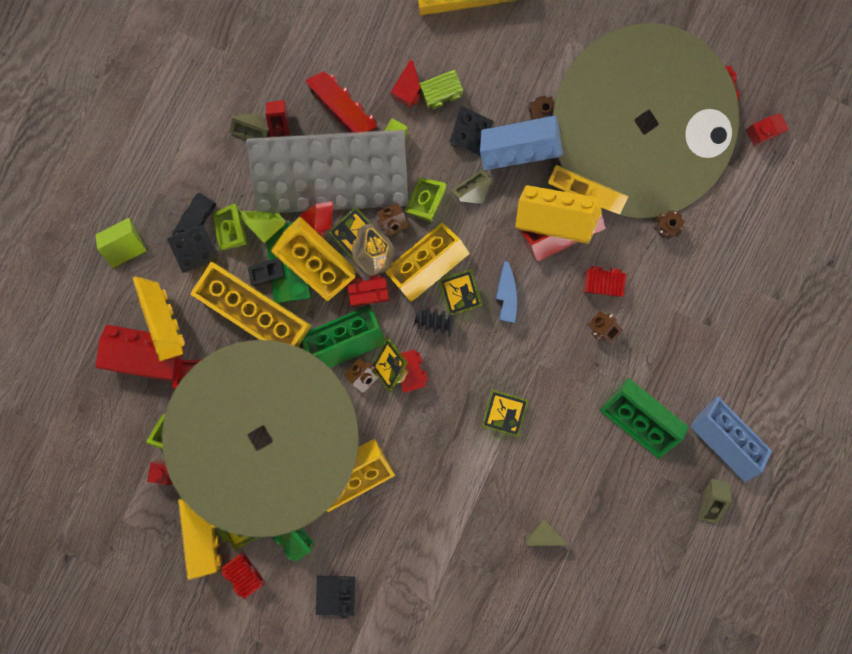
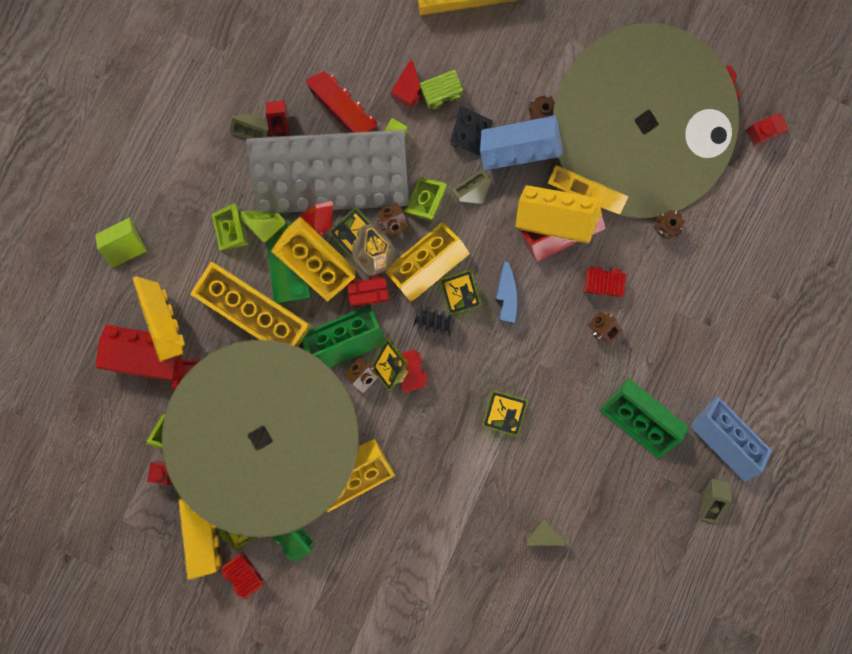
black hinge [167,225,219,273] -> none
black piece [172,192,216,236] -> none
black slope [248,258,285,286] -> none
black hinge [316,575,355,618] -> none

